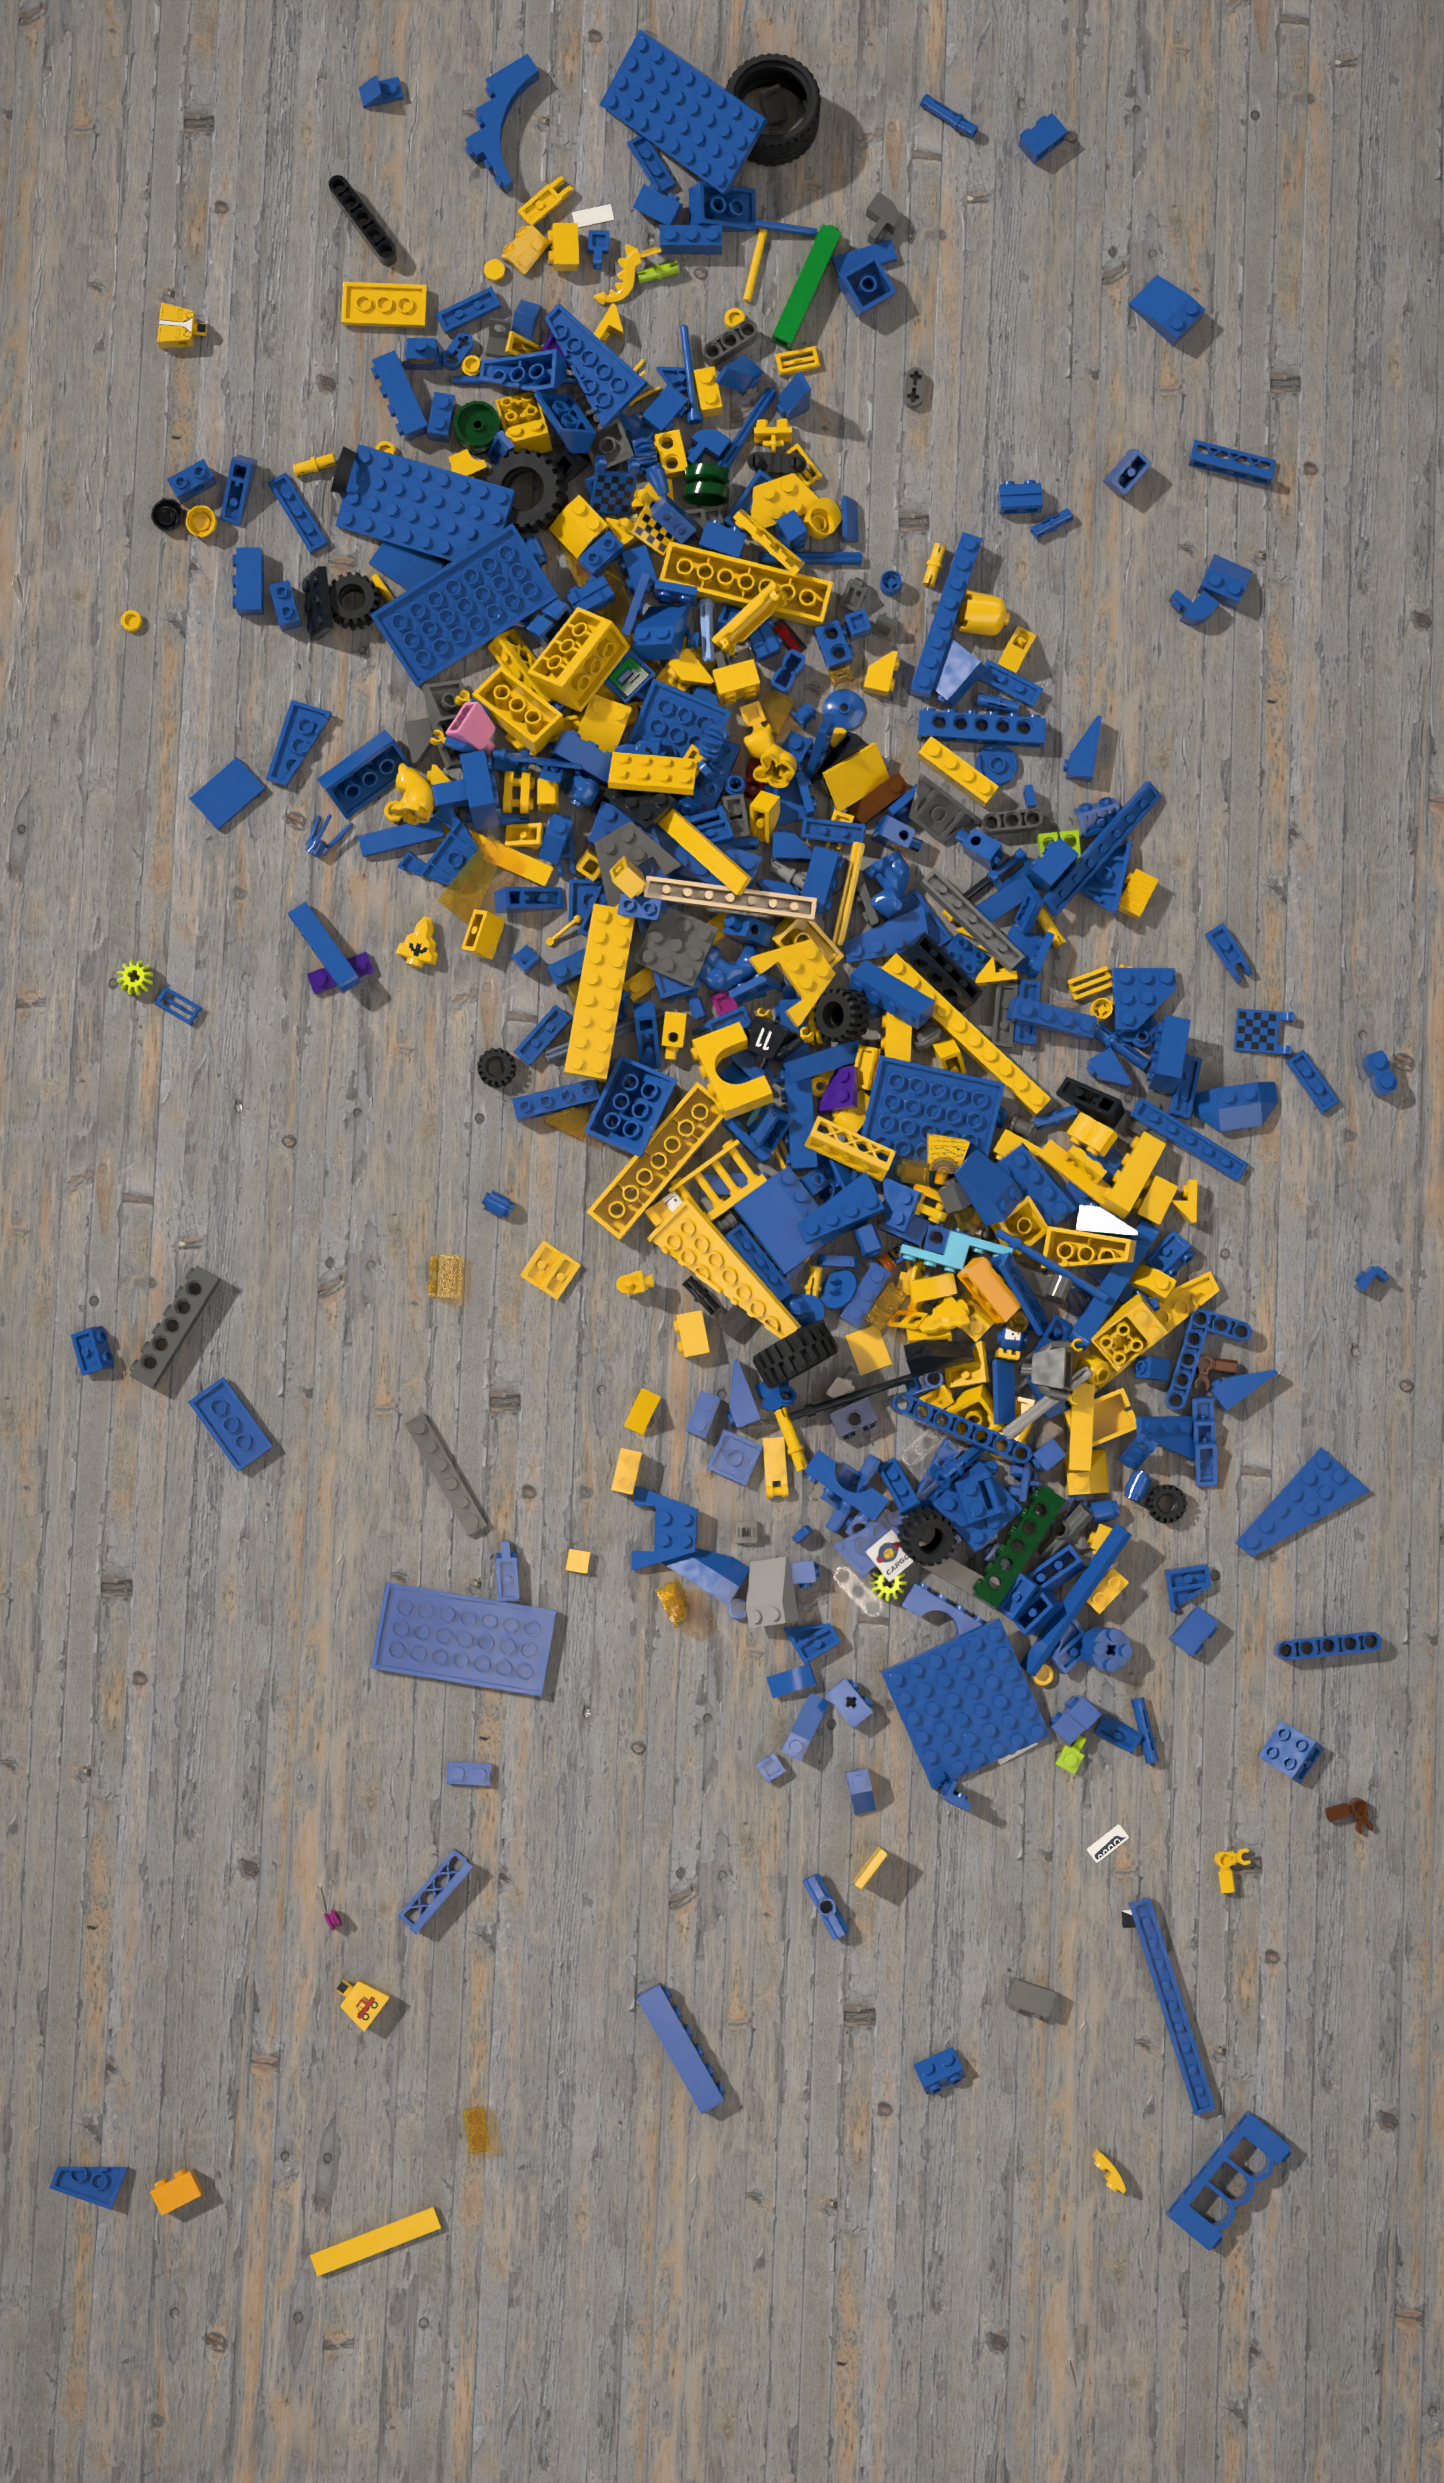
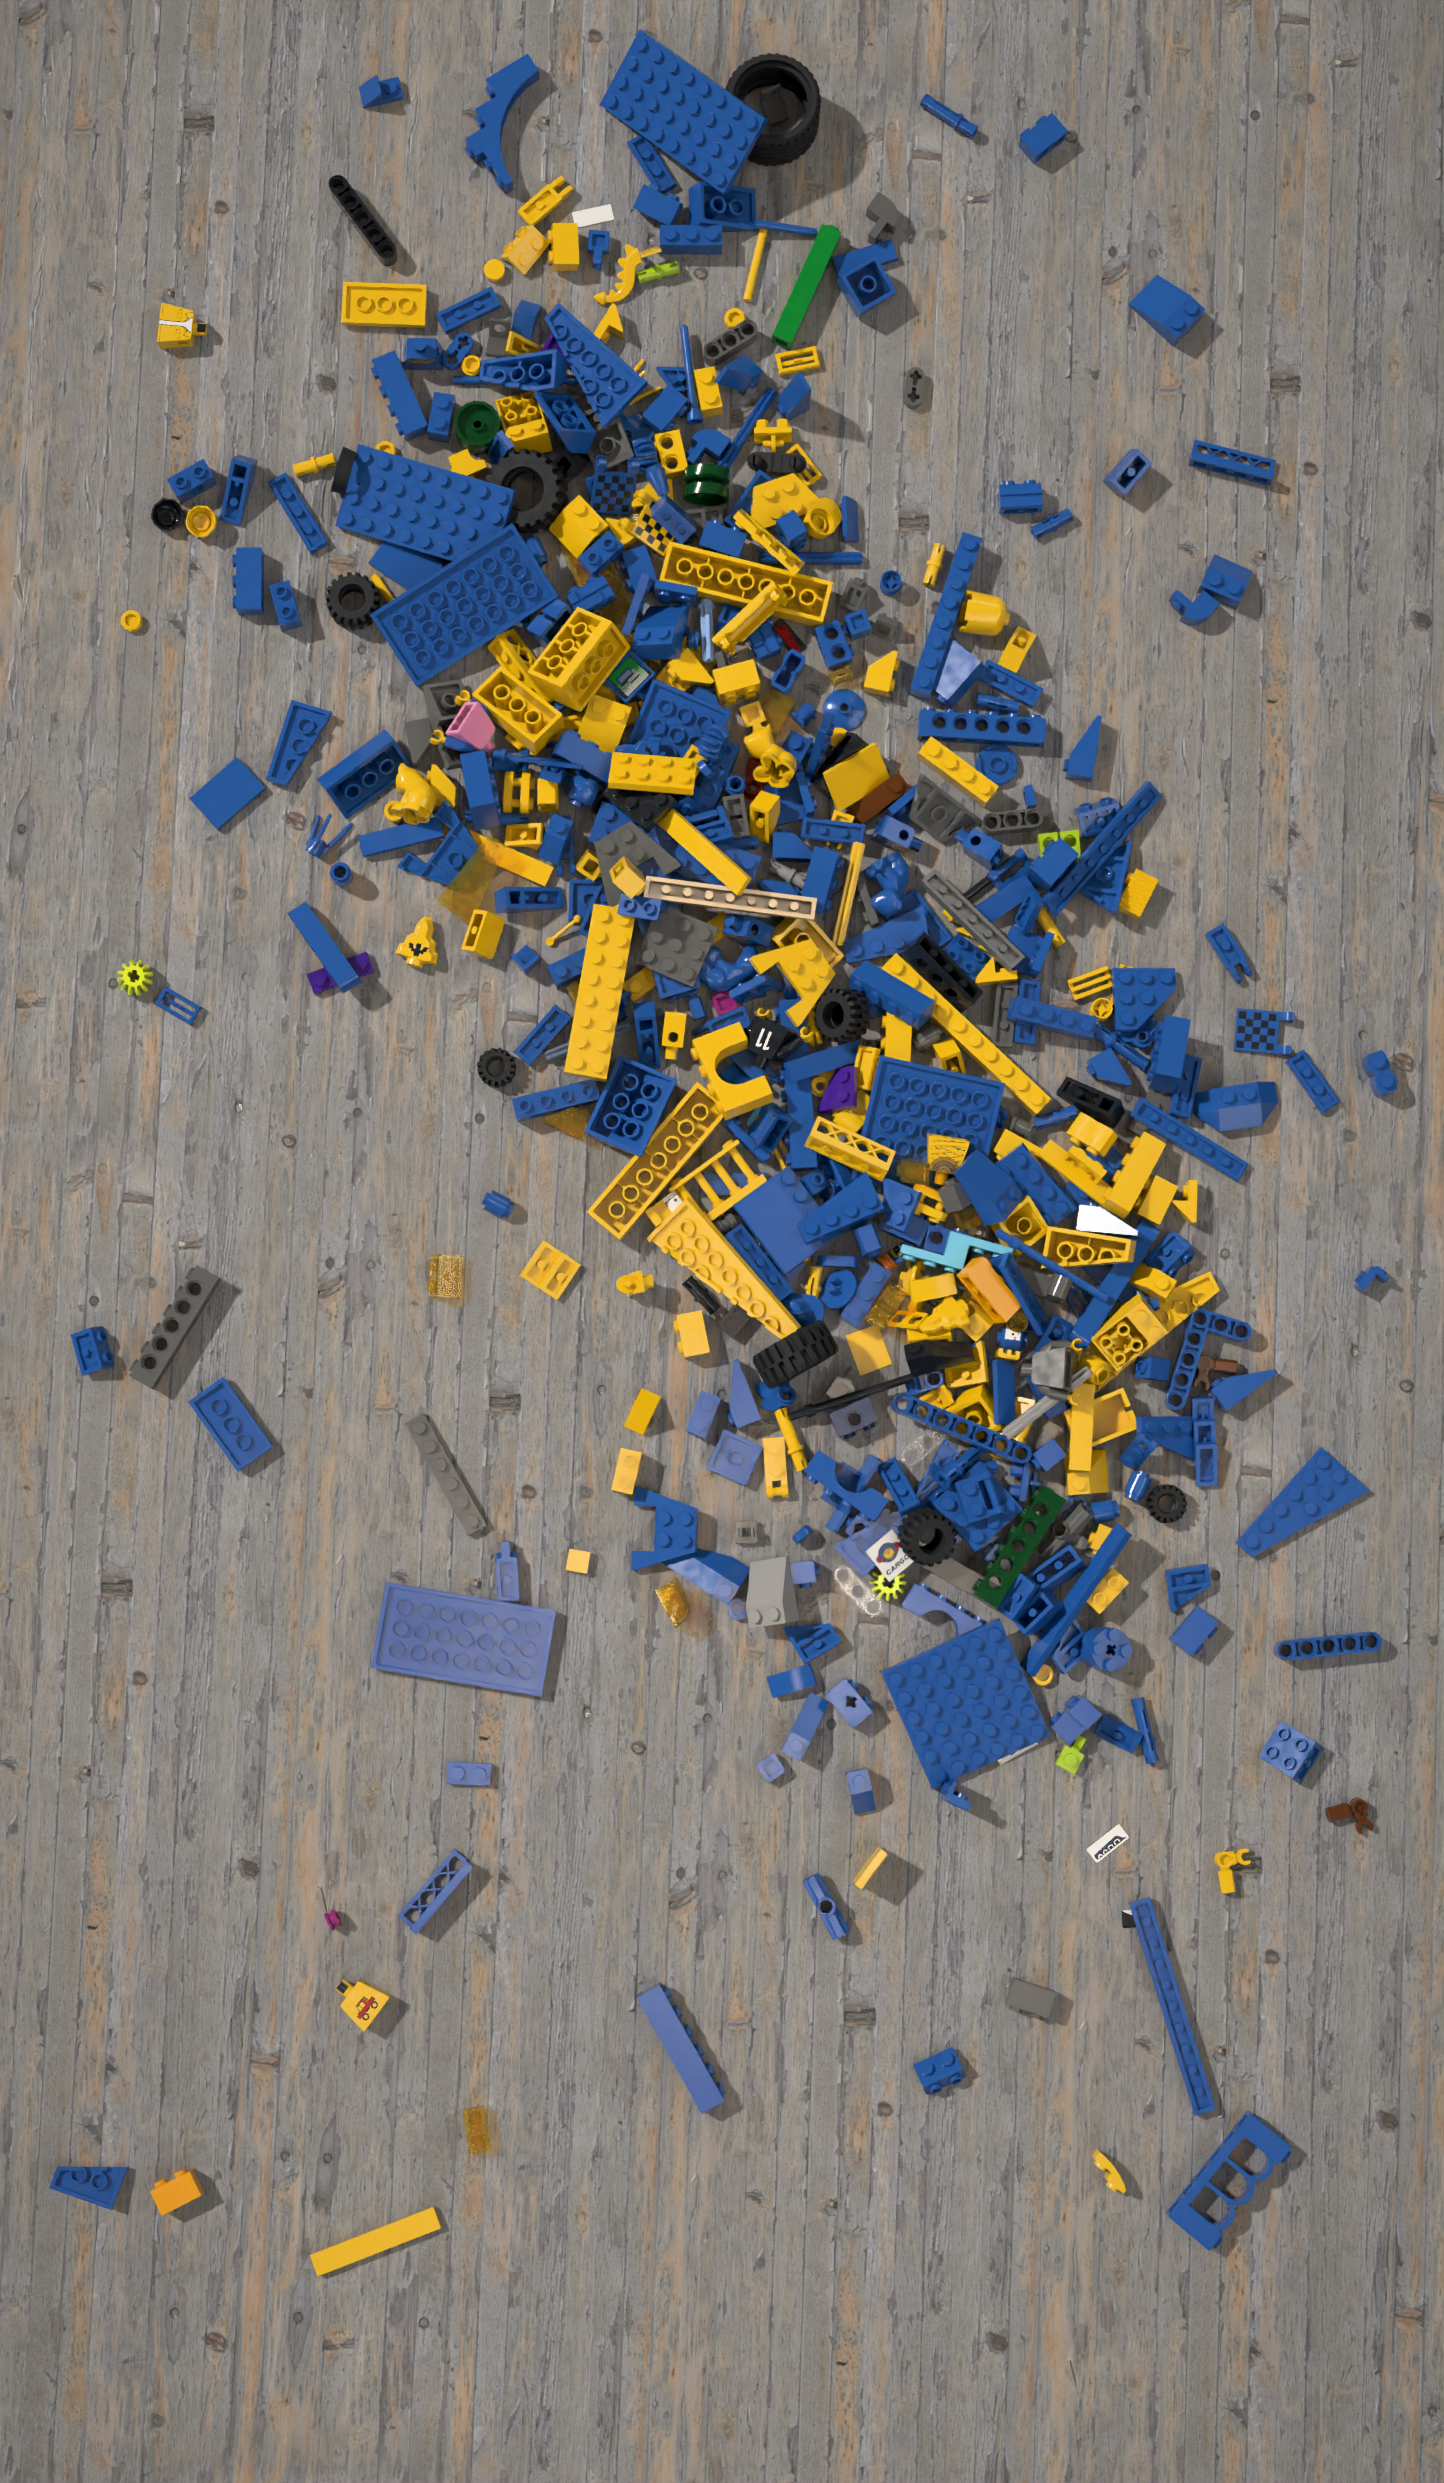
black plate [302,566,333,640] -> none
blue slope [432,779,469,808] -> none
none -> blue brick [330,862,353,887]

